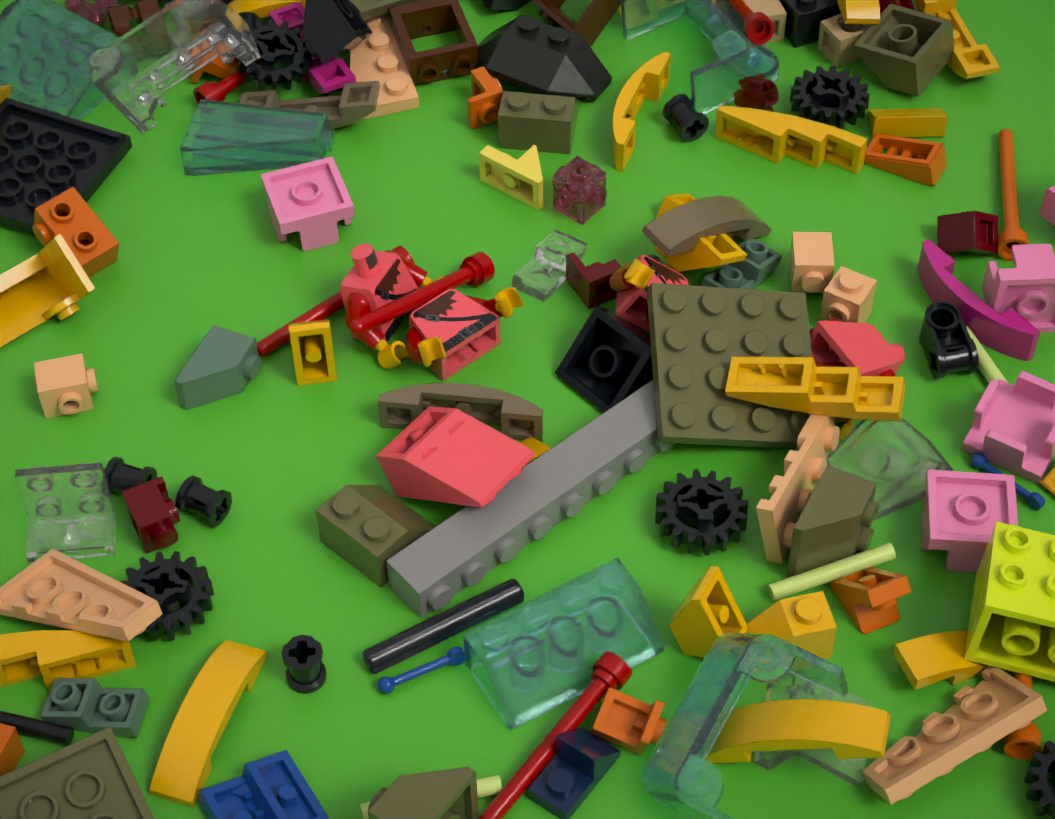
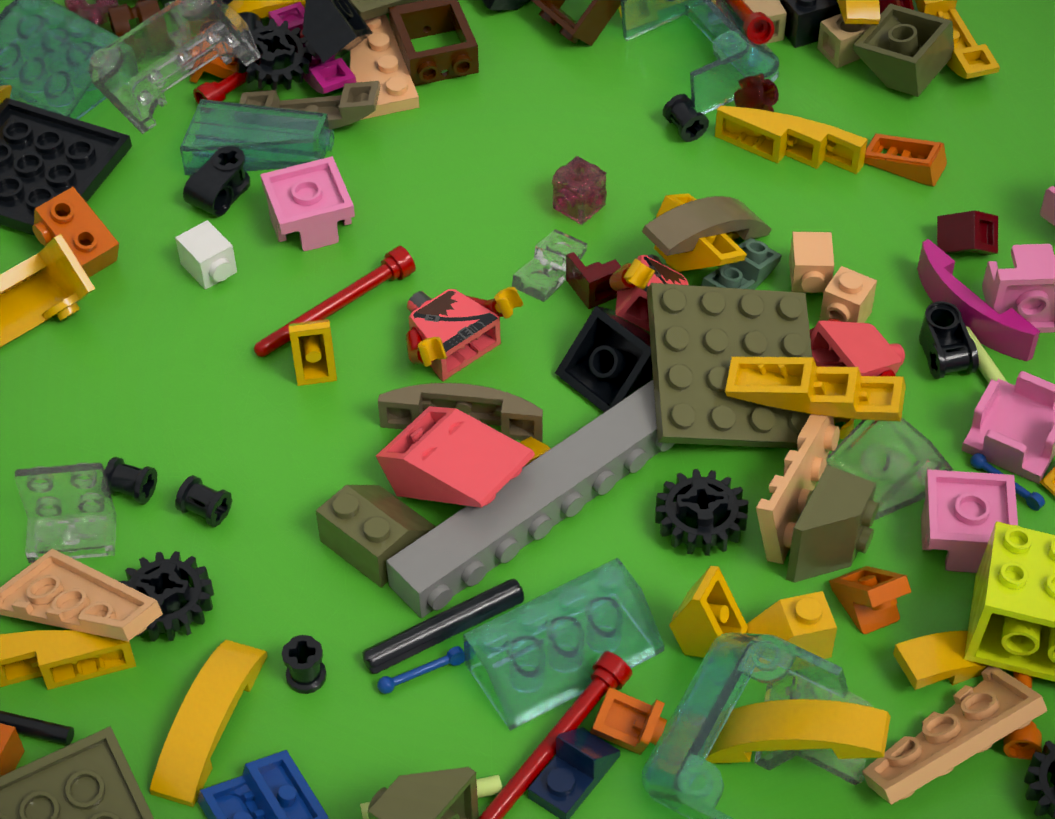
light nougat brick [34,353,99,419] -> none
sand green slope [40,678,150,737] -> none
dark red brick [122,476,180,554] -> none
sand green slope [174,325,262,410] -> none
torso [340,244,443,369] -> none
red piece [350,252,495,335] -> none
orange bracket [467,66,503,129] -> none
pearl dark grey wedge [478,15,612,101] -> none
light yellow slope [479,145,543,210] -> none
olive slope [498,91,580,154] -> none
yellow slope [612,52,671,172] -> none
yellowish green bar [768,542,896,601] -> none
black gear [790,65,870,129] -> none
yellow slope [868,108,948,138] -> none
orange piece [997,129,1029,261] -> none
none -> white brick [175,220,237,290]
none -> black piece [183,146,250,217]

